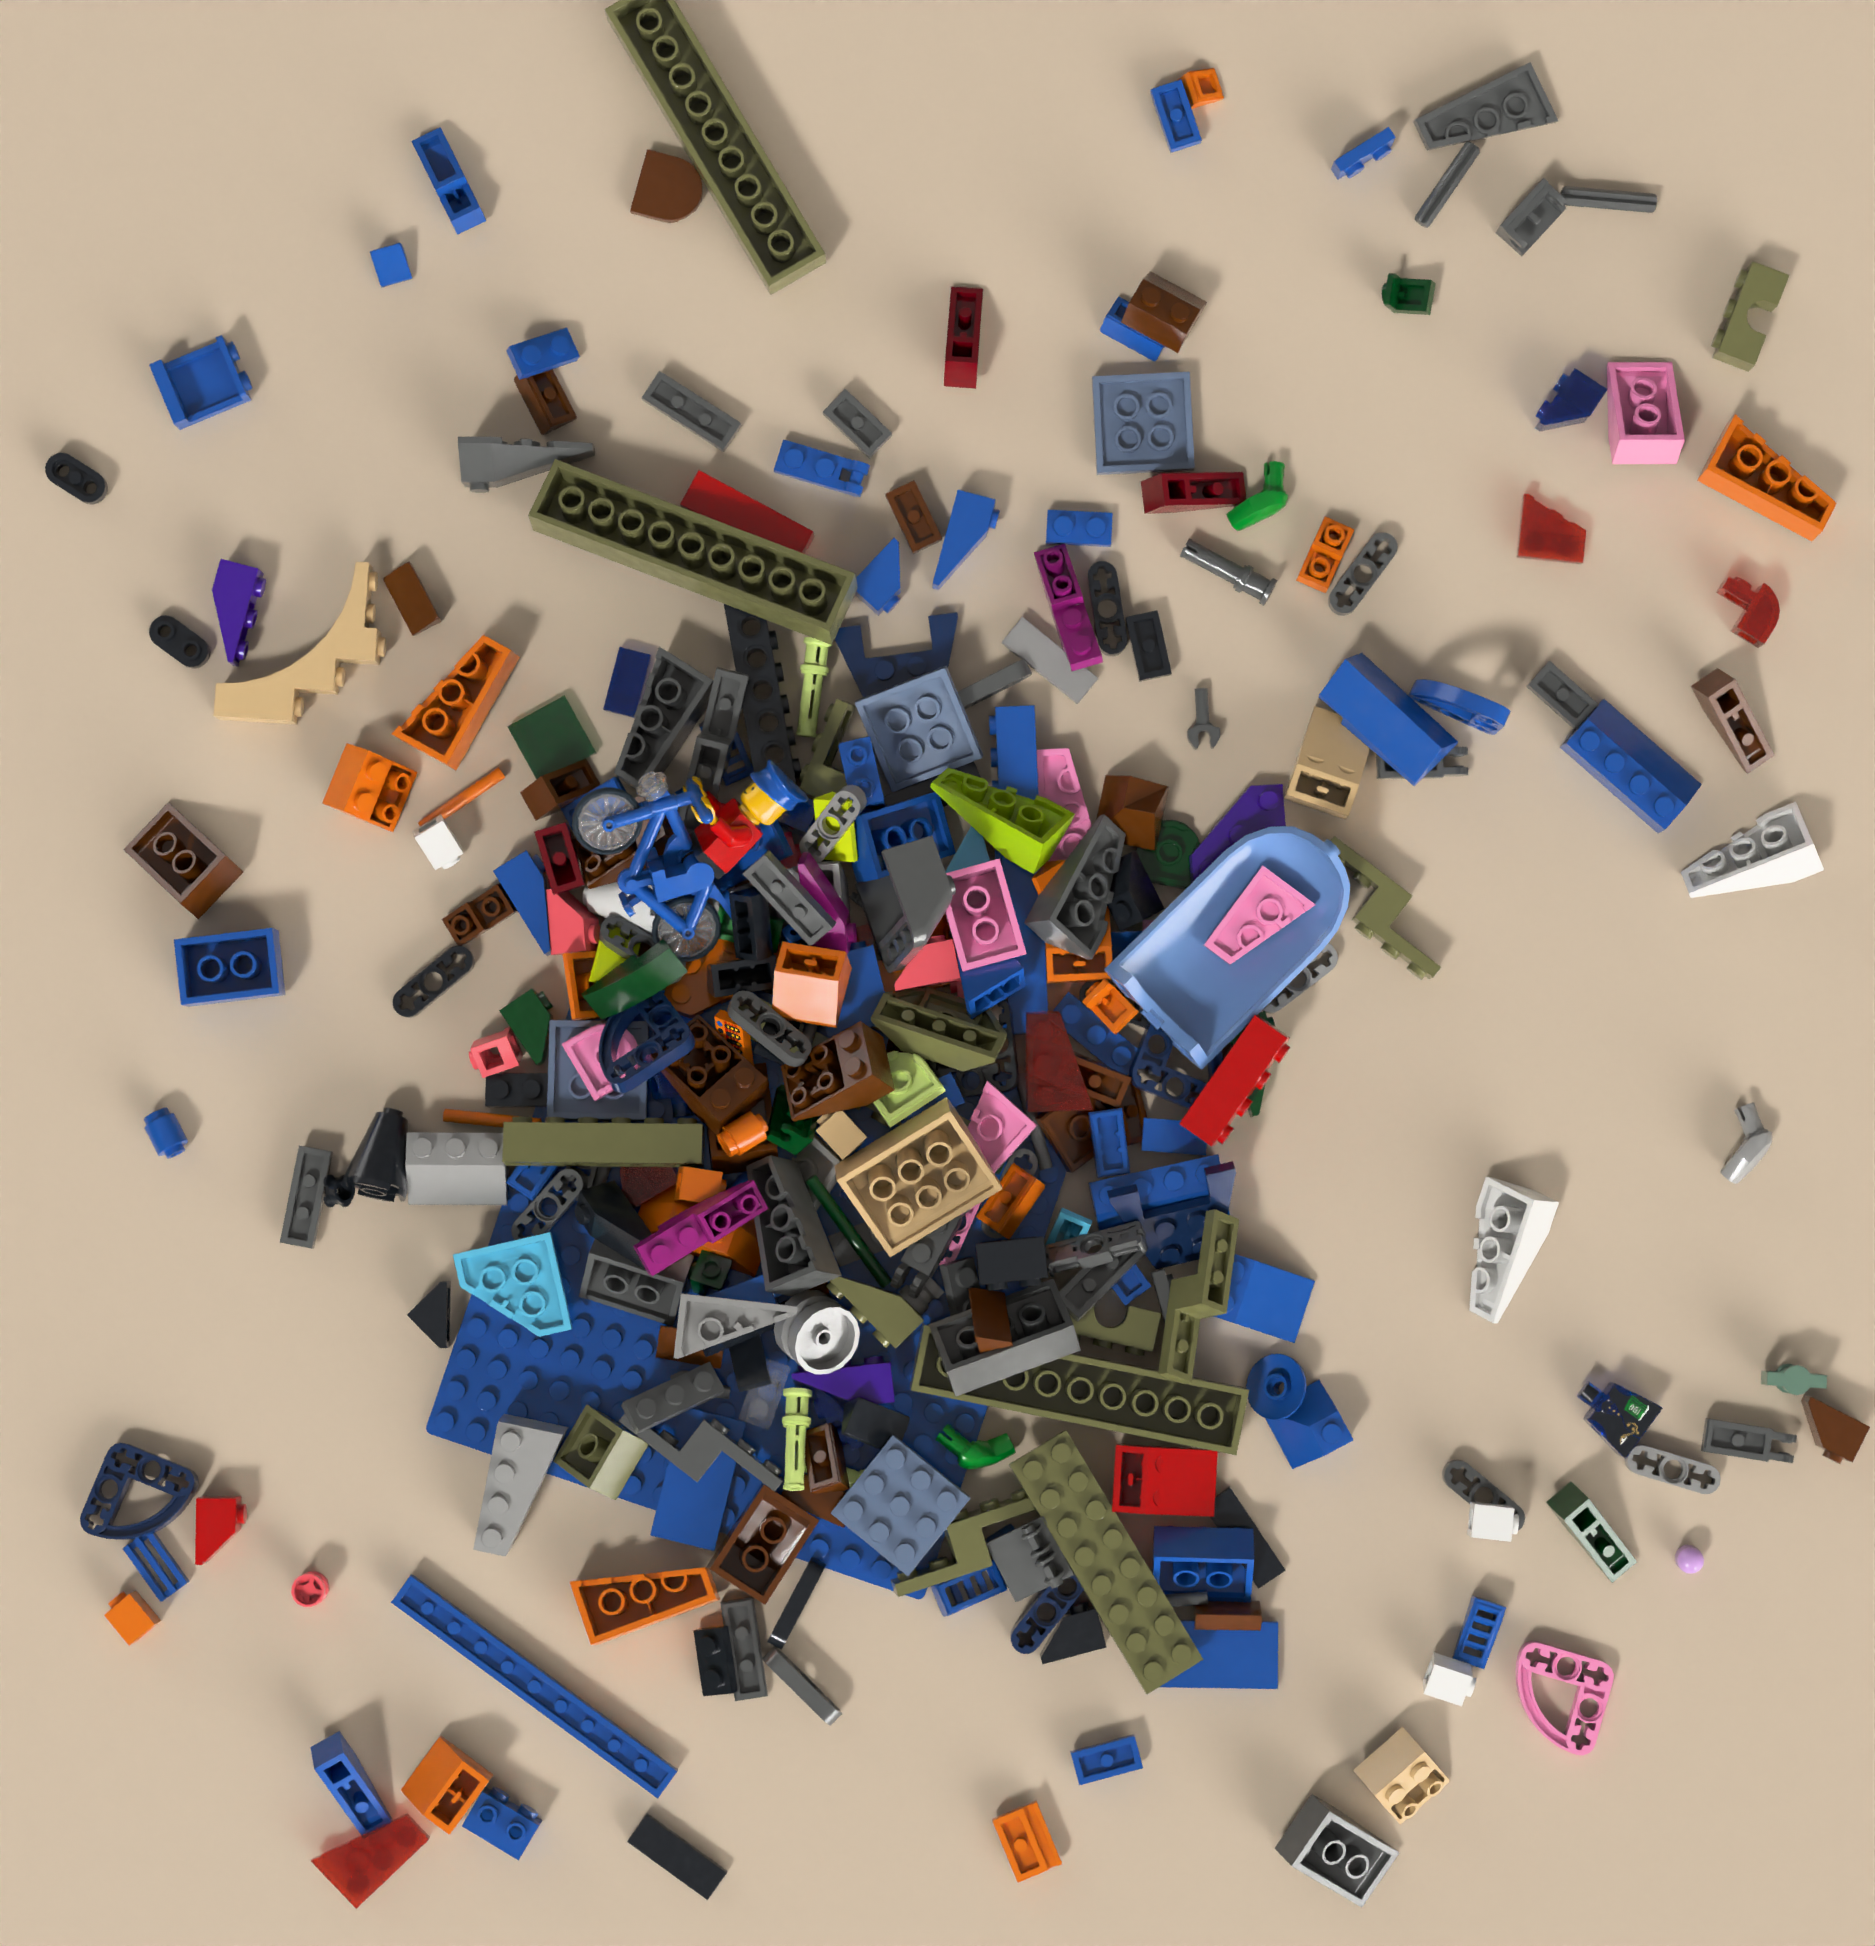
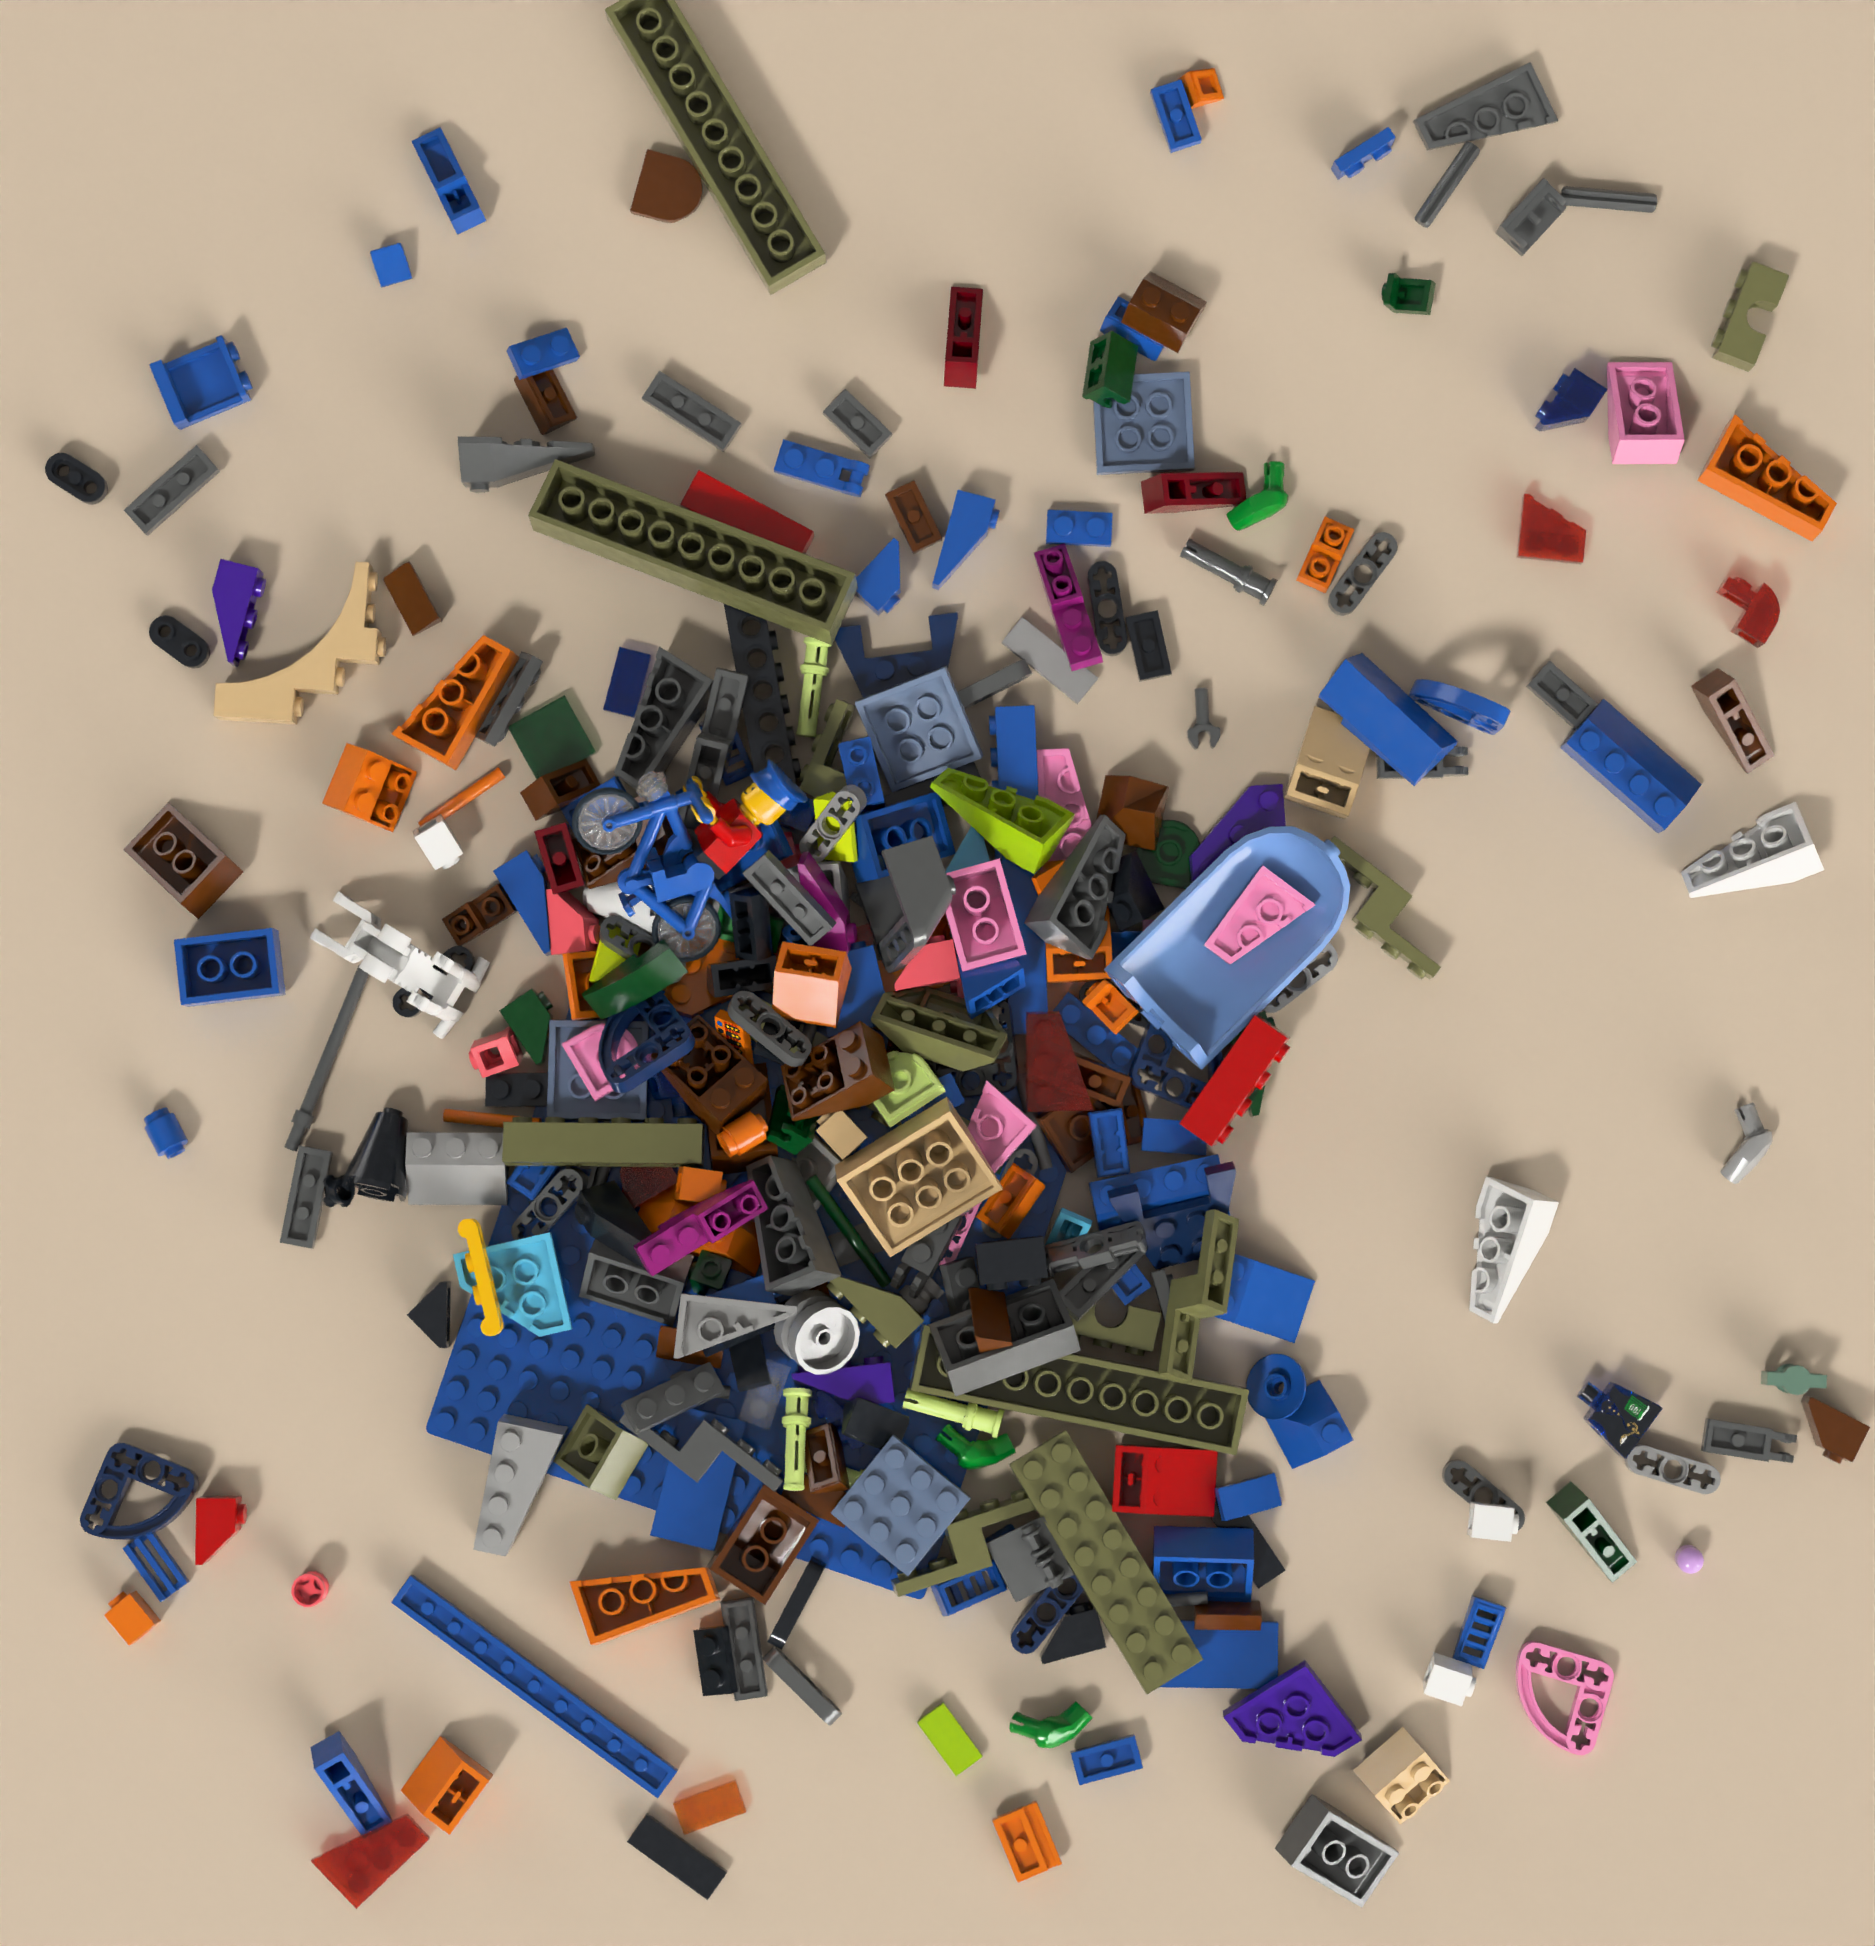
blue brick [462,1786,542,1861] -> none
none -> dark grey plate [124,445,220,536]
none -> dark grey bar [284,965,369,1152]
none -> white piece [310,891,490,1039]
none -> yellow plate [458,1218,504,1336]
none -> dark grey plate [475,651,543,747]
none -> clear orange tile [673,1779,747,1835]
none -> yellowish green pin [902,1388,1005,1438]
none -> lime tile [917,1702,983,1776]
none -> green arm [1009,1701,1093,1748]
none -> dark green hinge [1082,331,1138,408]
none -> blue slope [1214,1473,1282,1521]
none -> dark purple plate [1223,1660,1362,1757]

